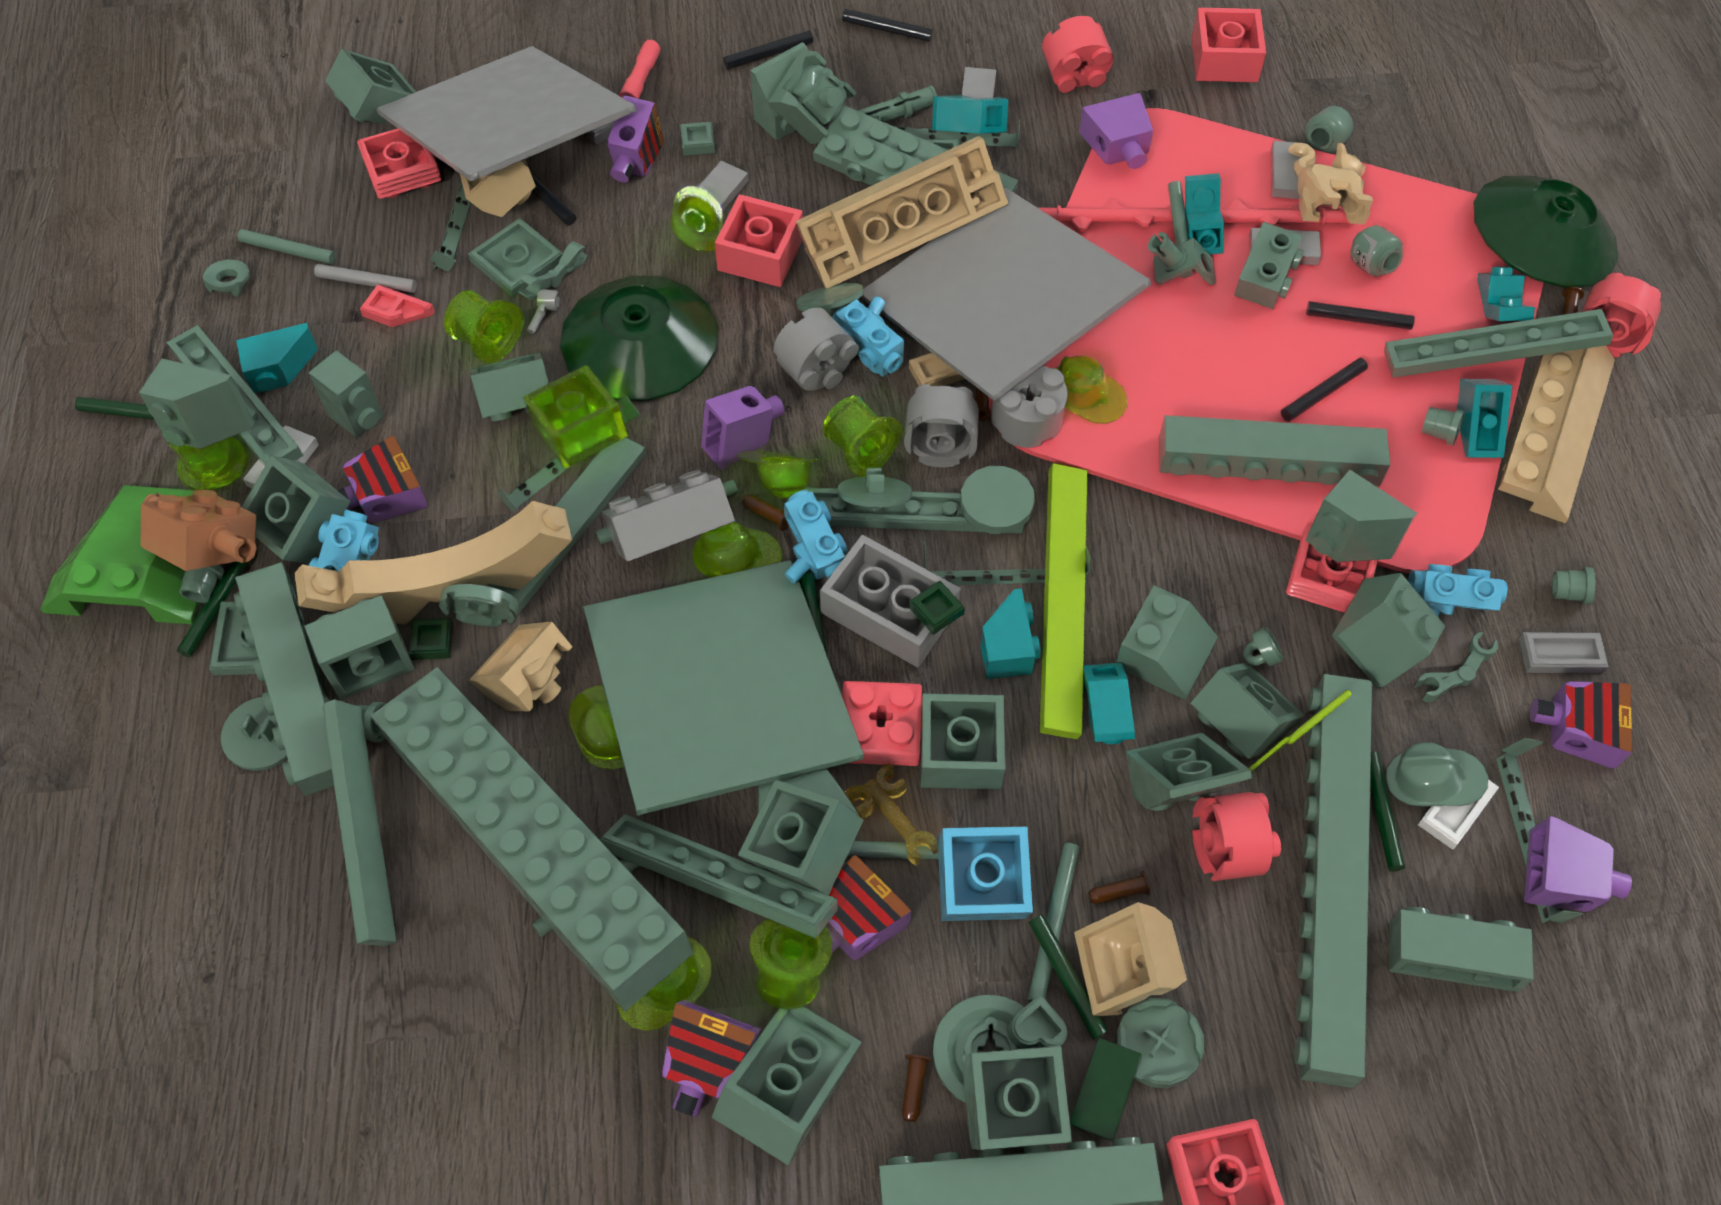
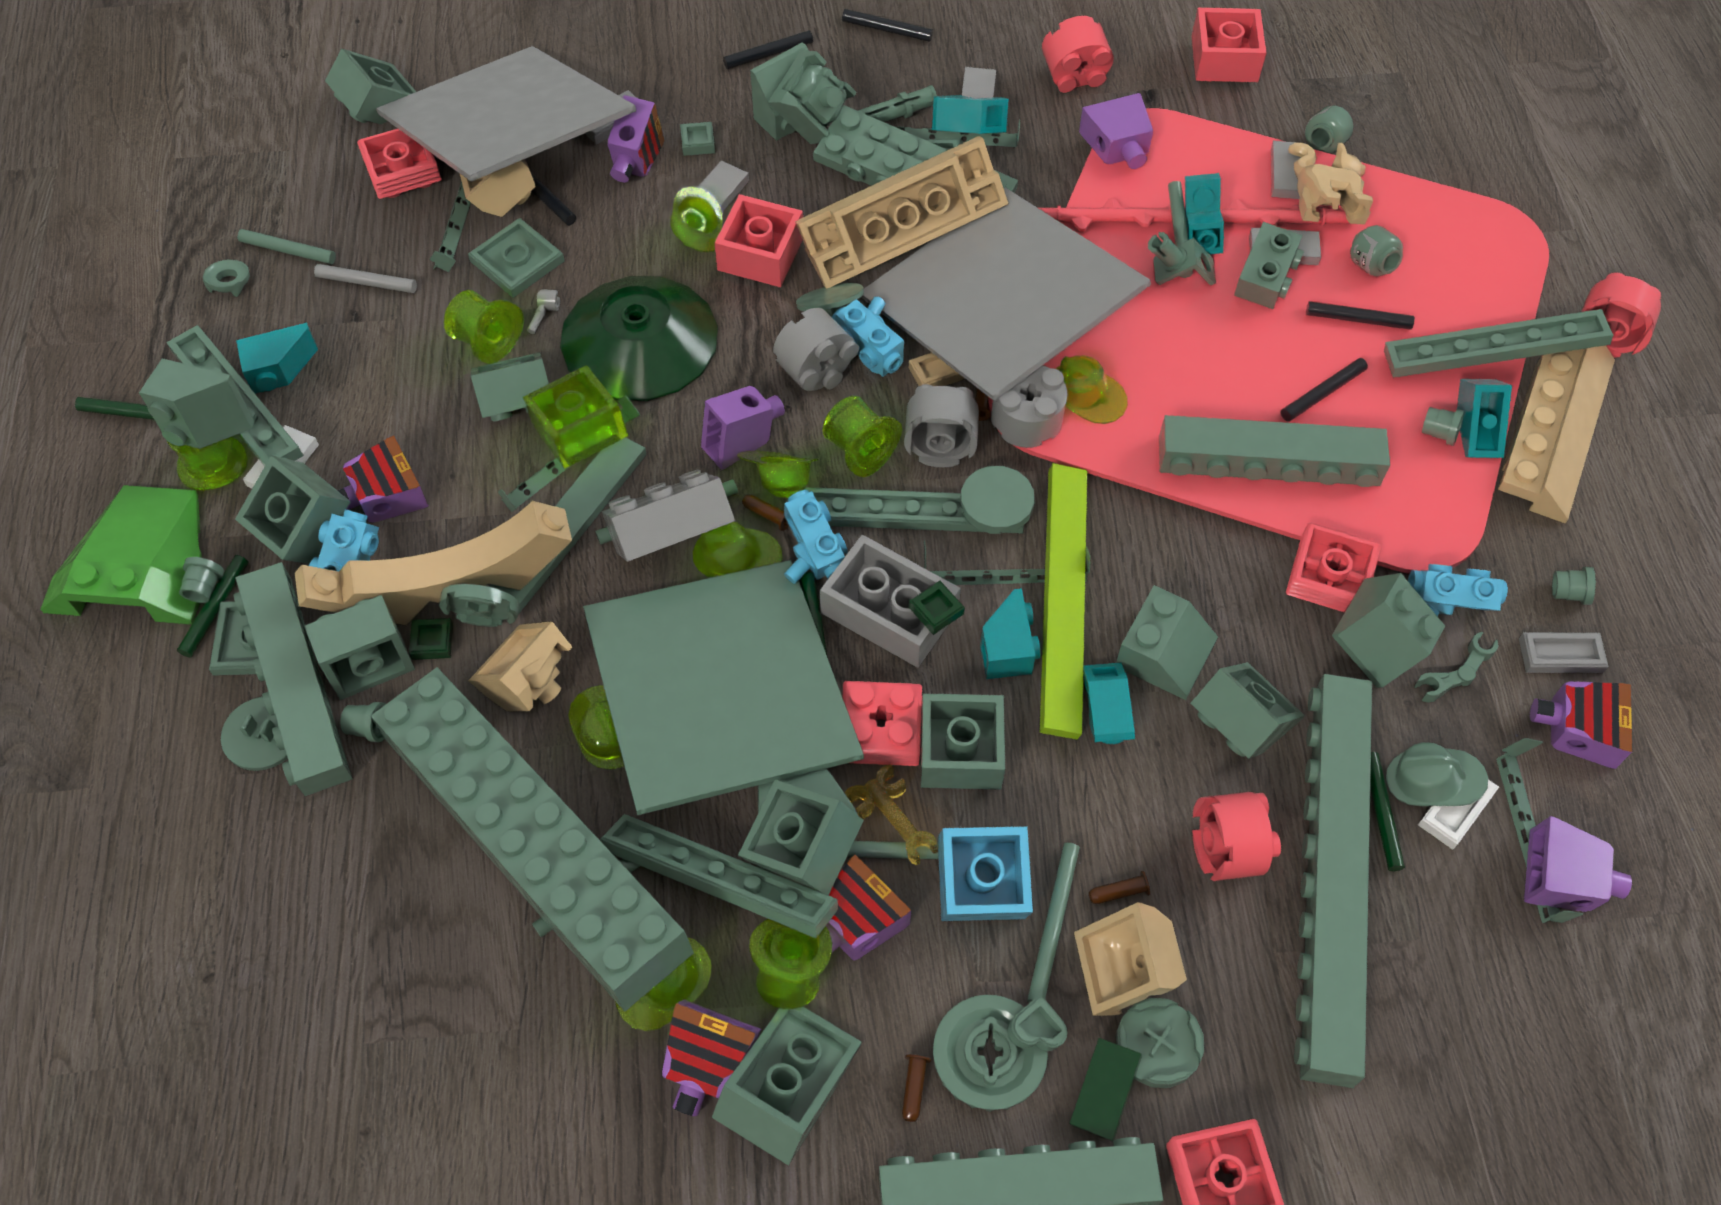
nougat brick [141,489,256,571] -> none
sand green brick [309,350,384,438] -> none
sand green tile [323,699,397,947] -> none
coral tile [360,285,435,327] -> none
sand green piece [518,241,588,300] -> none
coral piece [619,40,661,99] -> none
sand green piece [838,468,912,507] -> none
sand green brick [962,1046,1072,1150] -> none
dark green bar [1028,914,1108,1039] -> none
sand green slope [1126,733,1252,811] -> none
sand green tile [1243,627,1284,667] -> none
lime piece [1249,690,1352,772] -> none
sand green slope [1305,470,1417,562] -> none
sand green brick [1389,907,1534,992] -> none
dark green dish [1473,175,1618,288] -> none
teal slope [1477,267,1535,321] -> none
reddish brown piece [1562,287,1584,315] -> none

